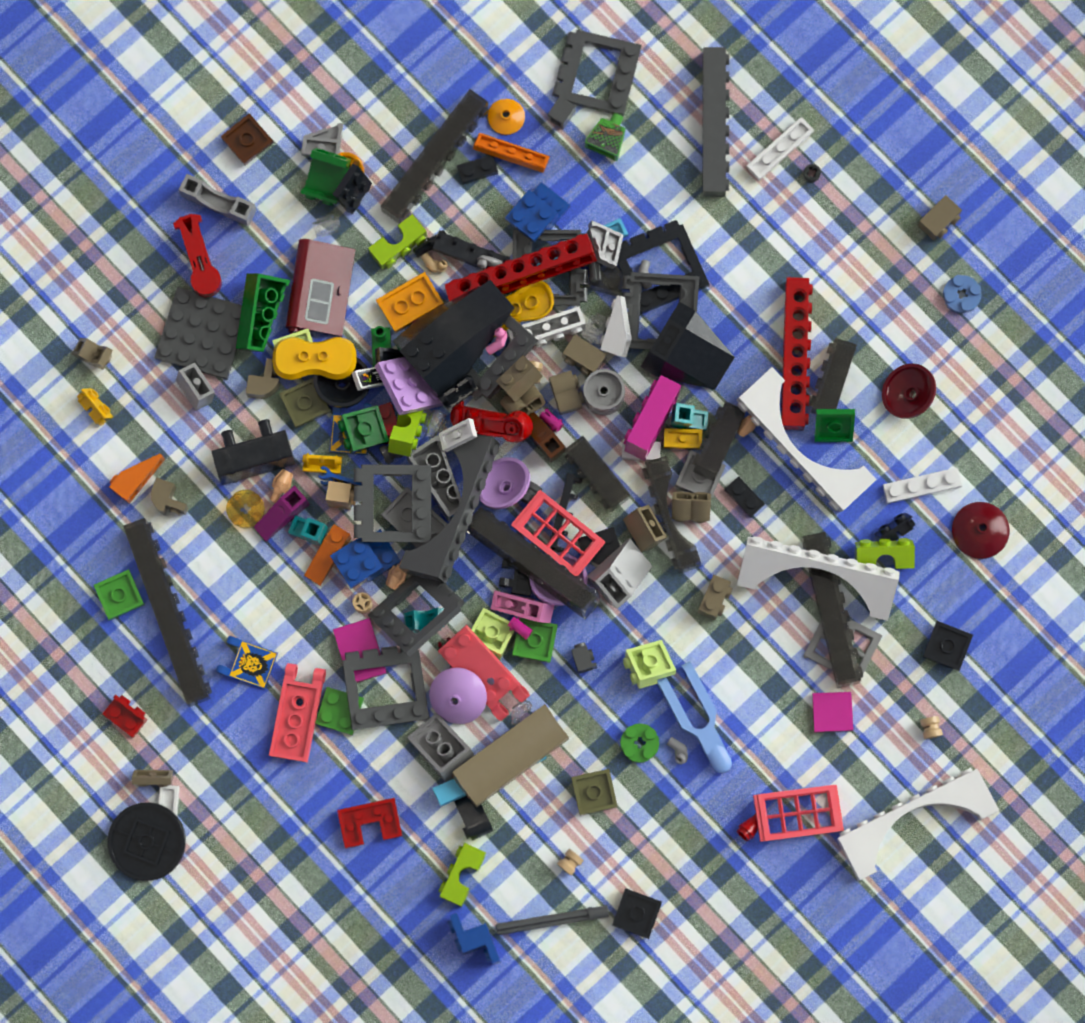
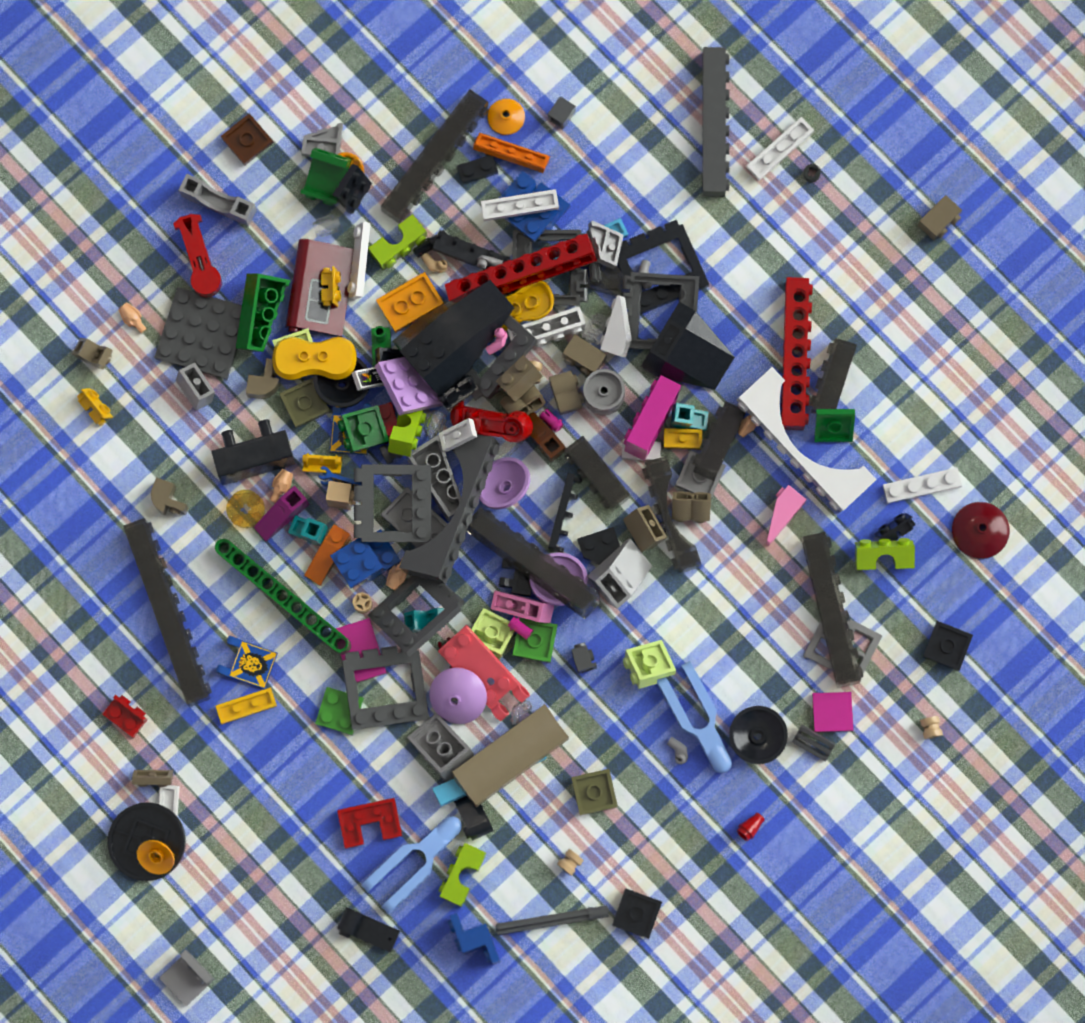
bright green plate [94,569,145,621] -> none
orange slope [109,454,165,504] -> none
coral hinge [269,663,326,763] -> none
coral piece [511,490,606,578] -> none
dark grey wheel [520,481,543,504] -> none
dark grey hinge [552,30,642,116] -> none
torso [585,113,626,161] -> none
bright green plate [620,723,659,763] -> none
dark tan brick [698,574,733,620] -> none
black plate [725,476,765,518] -> none
white arch [737,536,899,621] -> none
coral piece [753,785,844,842] -> none
white arch [837,768,999,881] -> none
dark red dish [882,363,936,419] -> none
medium blue plate [943,275,981,314] -> none
none -> light nougat piece [118,302,146,334]
none -> light orange dish [137,840,174,875]
none -> light grey bracket [160,950,215,1006]
none -> green beam [215,539,351,654]
none -> yellow plate [215,687,277,725]
none -> yellow hinge [321,266,341,307]
none -> black door [336,907,400,953]
none -> white plate [347,222,370,300]
none -> light blue piece [361,816,462,914]
none -> white plate [481,189,559,221]
none -> blue brick [499,171,537,198]
none -> black dish [729,706,788,764]
none -> bright pink slope [766,485,807,546]
none -> dark grey tile [792,725,836,761]

